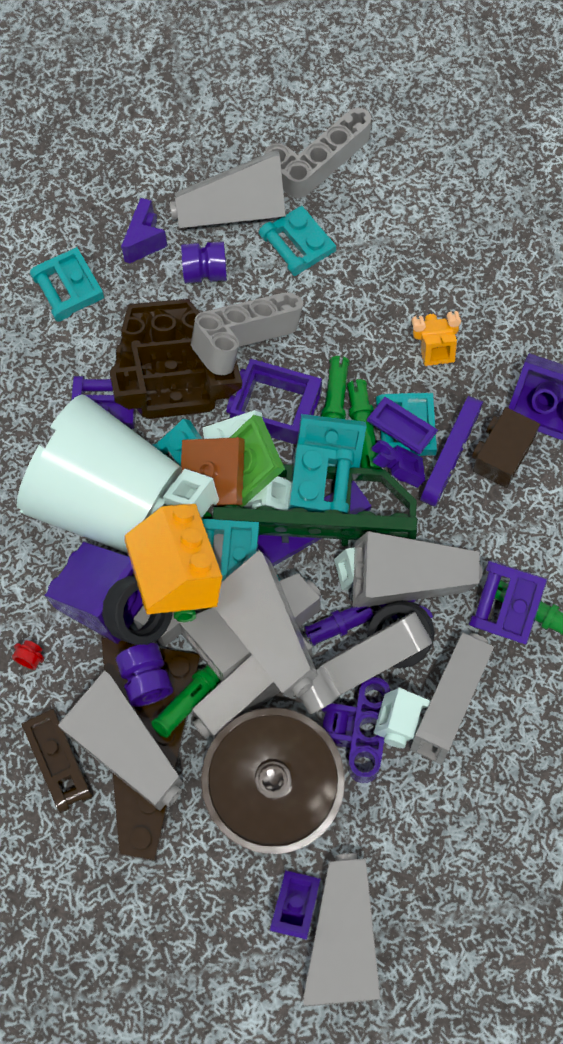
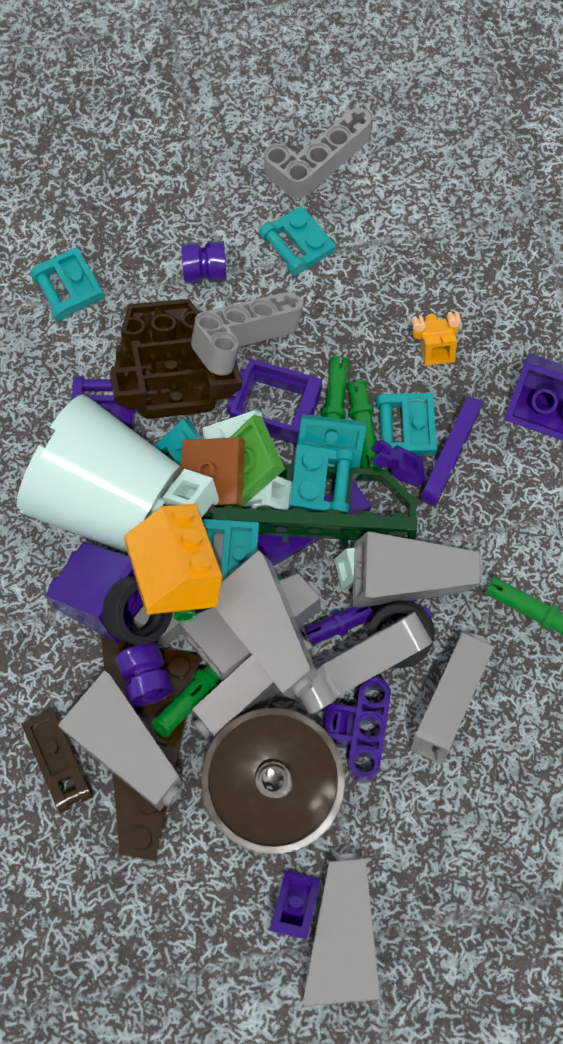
red plate [12,640,45,670] -> none
dark purple slope [121,198,168,263] -> none
light grey slope [170,151,286,228] -> none
dark purple tile [367,397,438,455] -> none
light aqua brick [374,688,430,748] -> none
dark purple plate [469,560,548,645] -> none
dark brown brick [471,407,540,488] -> none

